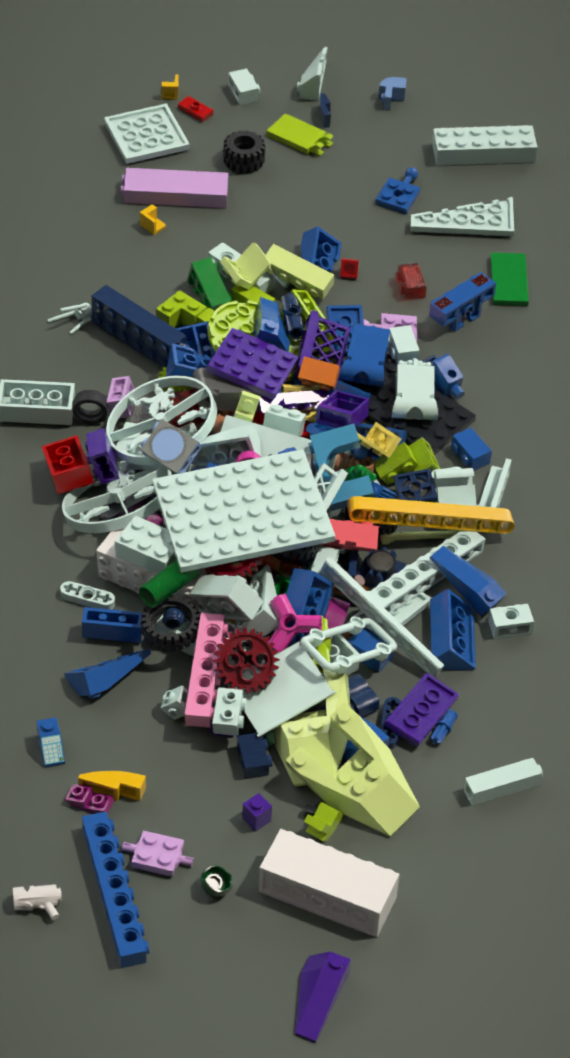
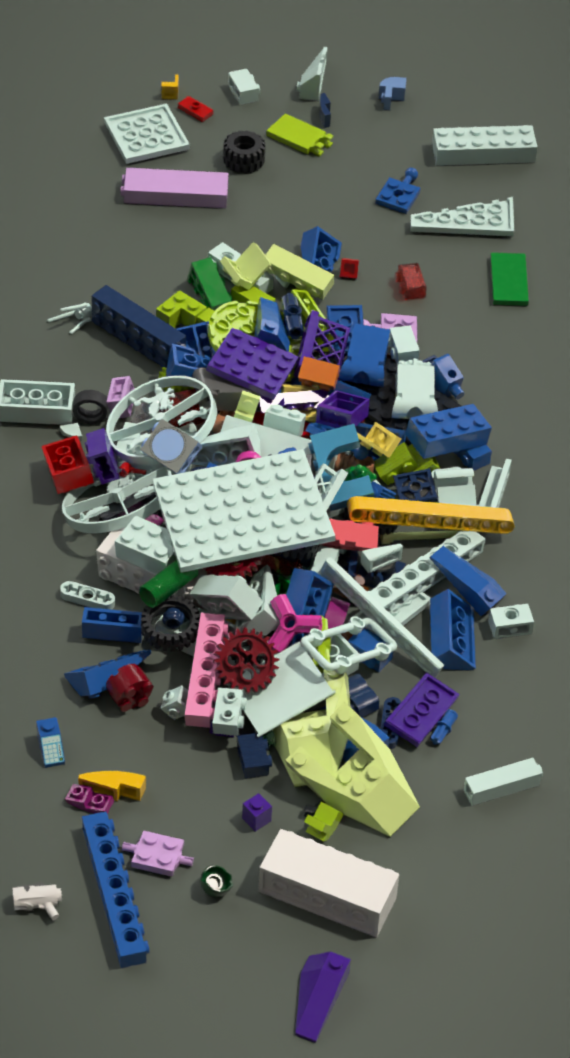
yellow panel [140,204,166,235] -> none
blue piece [429,272,496,332] -> none
none -> light aqua tile [60,423,82,441]
none -> dark red brick [106,664,154,712]
none -> red hand [119,462,147,477]
none -> light aqua slope [361,544,403,573]
none -> blue brick [405,404,492,459]

